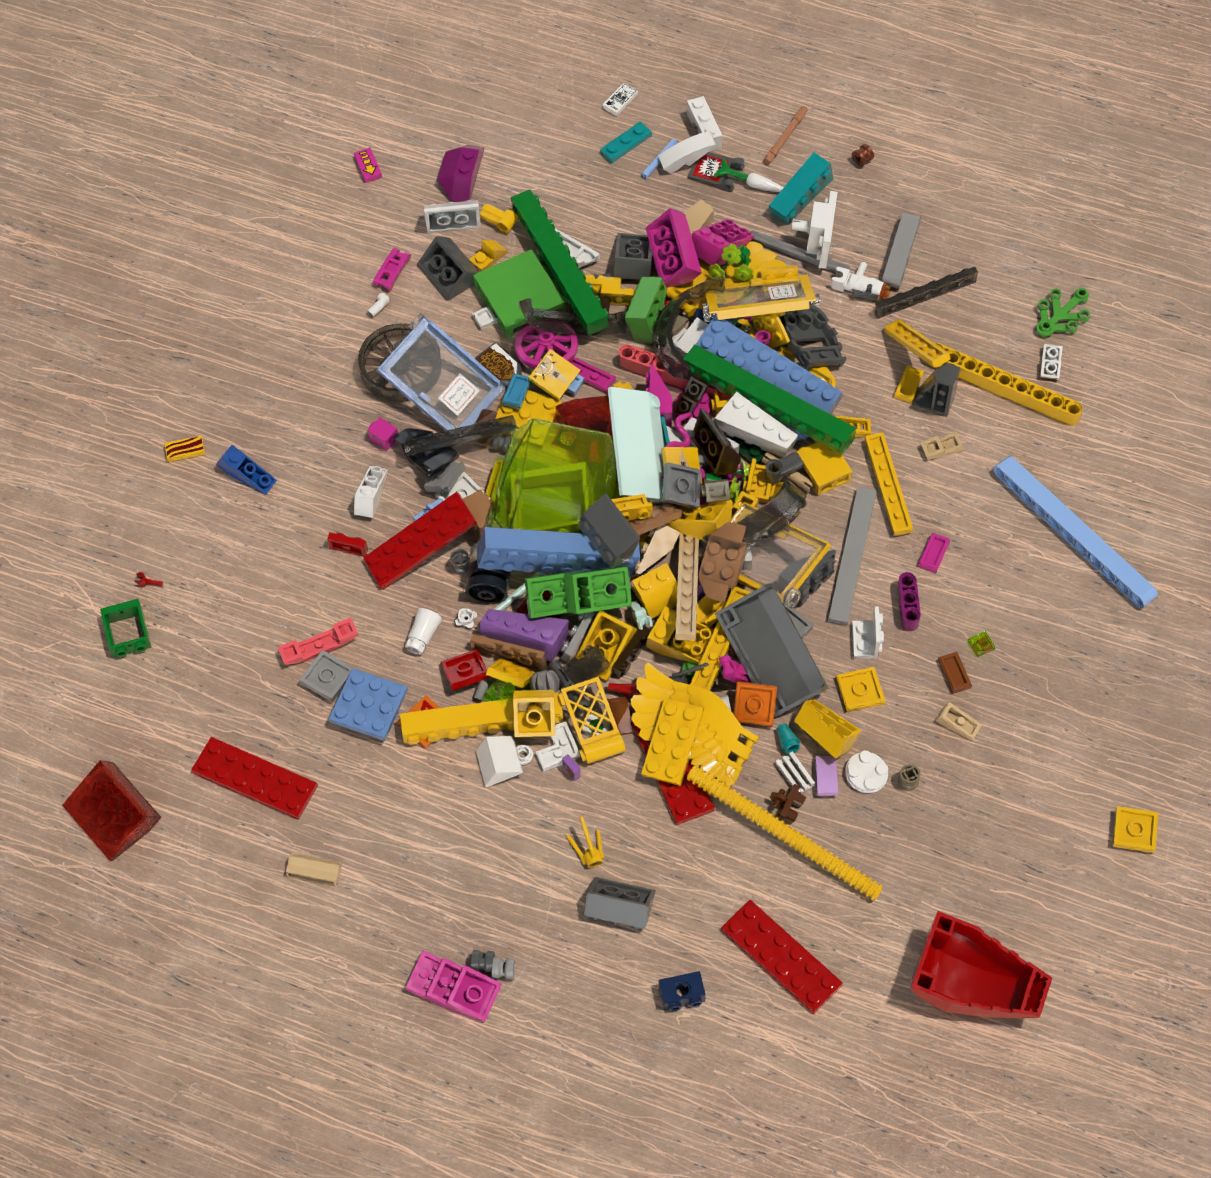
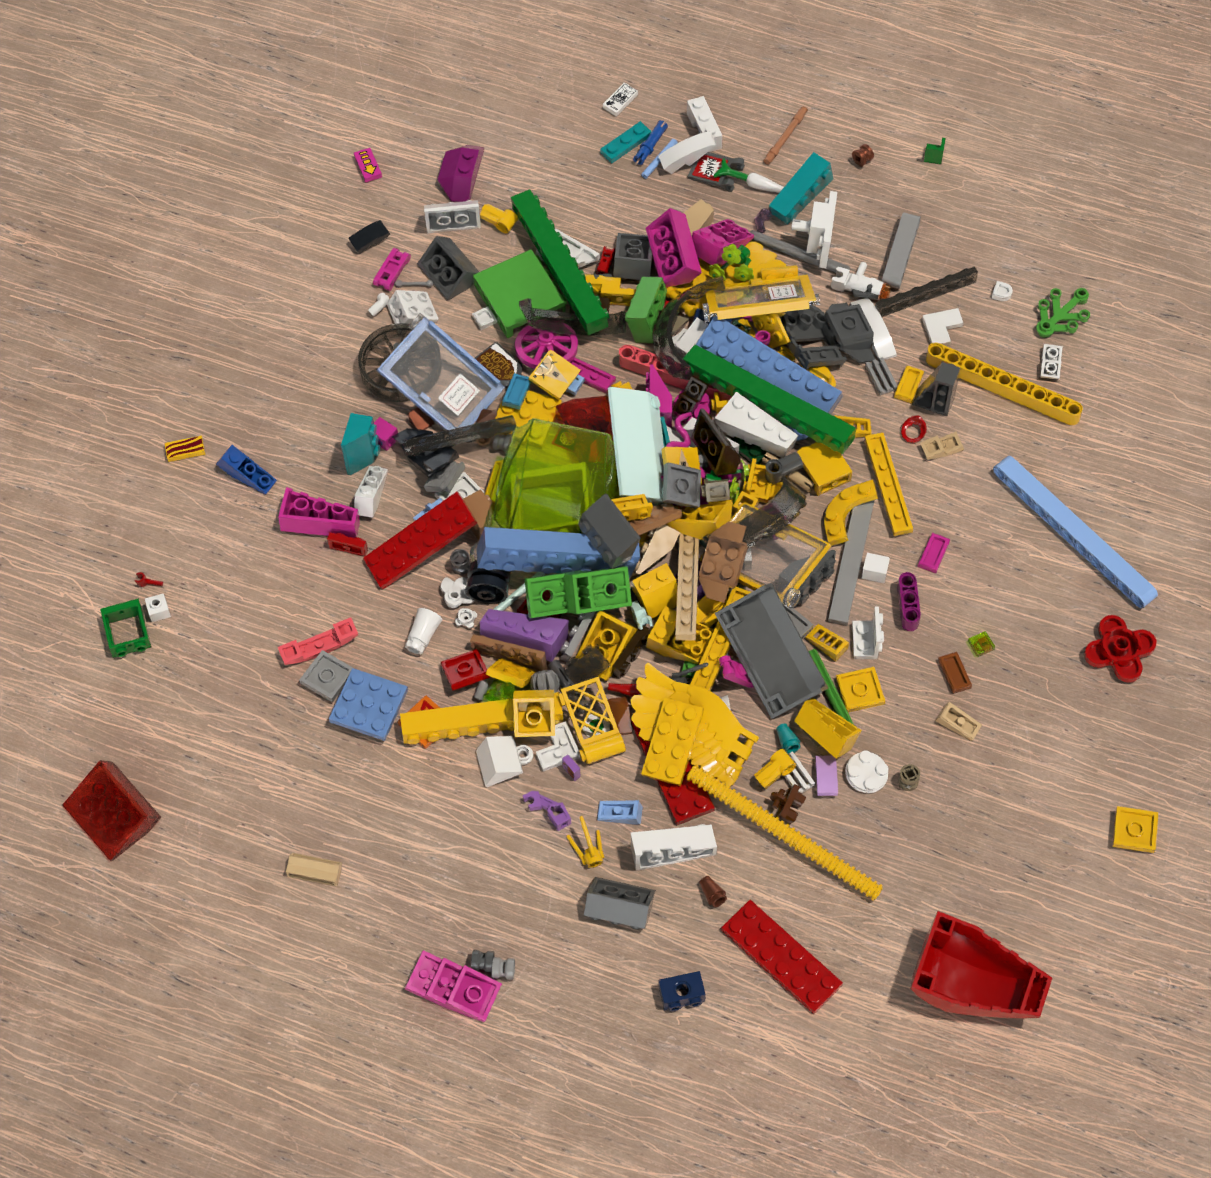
red plate [191,737,318,820] -> none
yellow slope [469,240,508,272] -> none
orange tile [734,681,778,727] -> none
yellow plate [884,319,950,368] -> none
none -> white plate [145,593,171,622]
none -> dark pink wedge [278,487,360,538]
none -> teal slope [341,413,380,475]
none -> black slope [348,220,390,254]
none -> white bracket [387,290,438,333]
none -> light grey hinge [395,280,433,288]
none -> copper slope [408,407,435,430]
none -> white plate [441,577,474,608]
none -> medium lavender piece [523,791,571,831]
none -> red bar [595,246,616,275]
none -> light blue slope [597,800,643,825]
none -> white wedge [631,824,717,871]
none -> blue pin [633,120,668,165]
none -> copper cone [699,876,727,907]
none -> arm [754,208,772,233]
none -> yellow piece [754,749,796,789]
none -> yellow slope [805,624,849,662]
none -> bright green axle [809,649,855,726]
none -> dark grey piece [824,303,875,363]
none -> yellow plate [824,479,878,546]
none -> white slope [850,298,897,360]
none -> white panel [862,553,890,583]
none -> light grey tile [865,357,898,395]
none -> red piece [901,415,927,443]
none -> white tile [922,308,963,346]
none -> green panel [924,137,946,164]
none -> white tile [991,281,1013,301]
none -> red plant [1084,615,1157,683]

